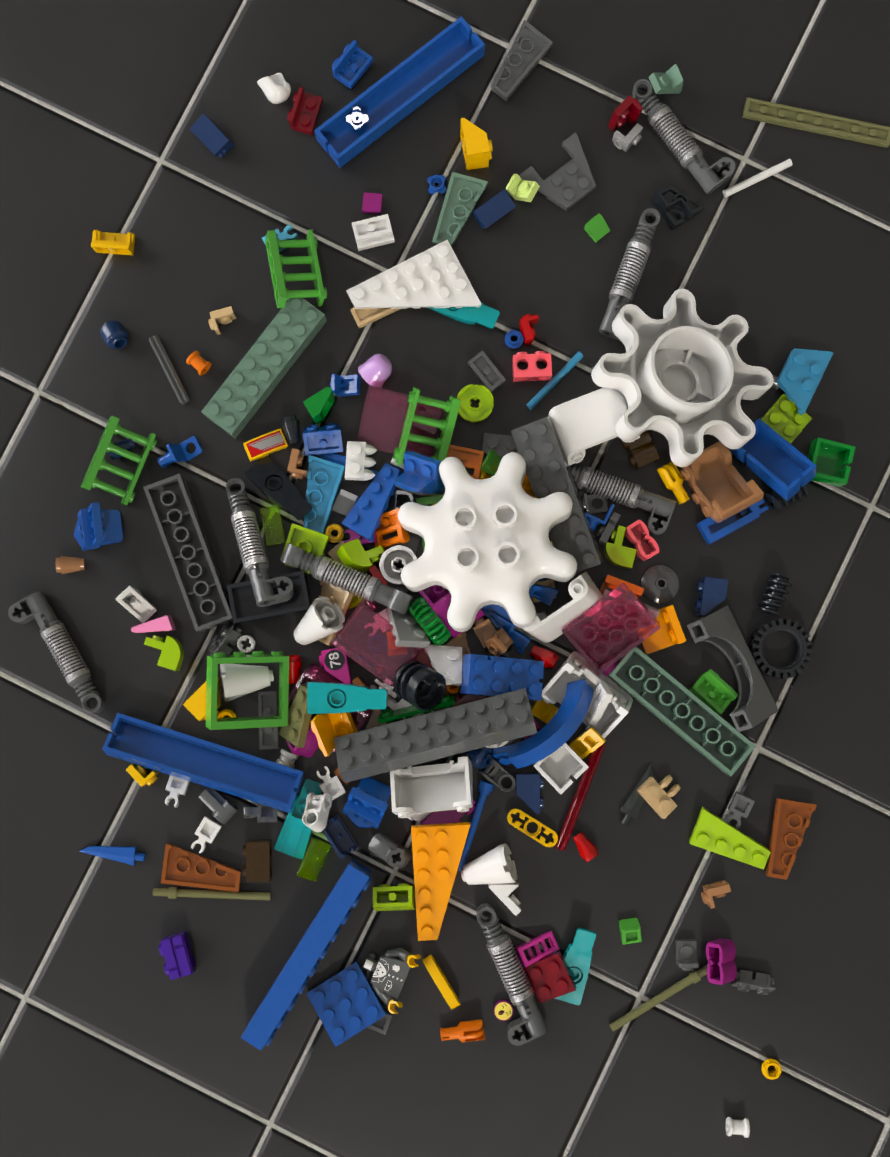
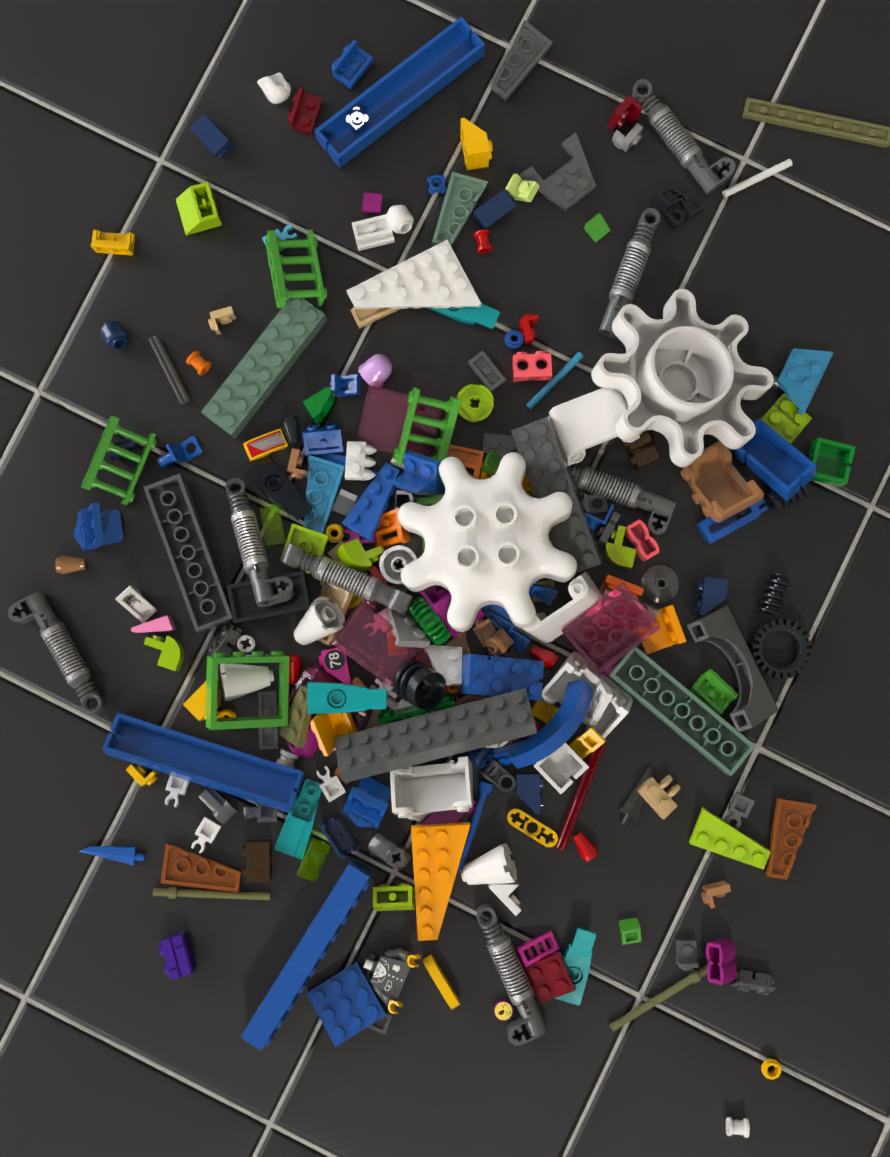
white piece [302,792,332,832] -> none
orange arm [440,1019,485,1043] -> none
sand green slope [649,64,683,94] -> none
yellow arm [657,461,690,505] -> none
none -> lime slope [176,182,222,236]
none -> white head [386,205,414,234]
none -> red bush [473,229,493,254]

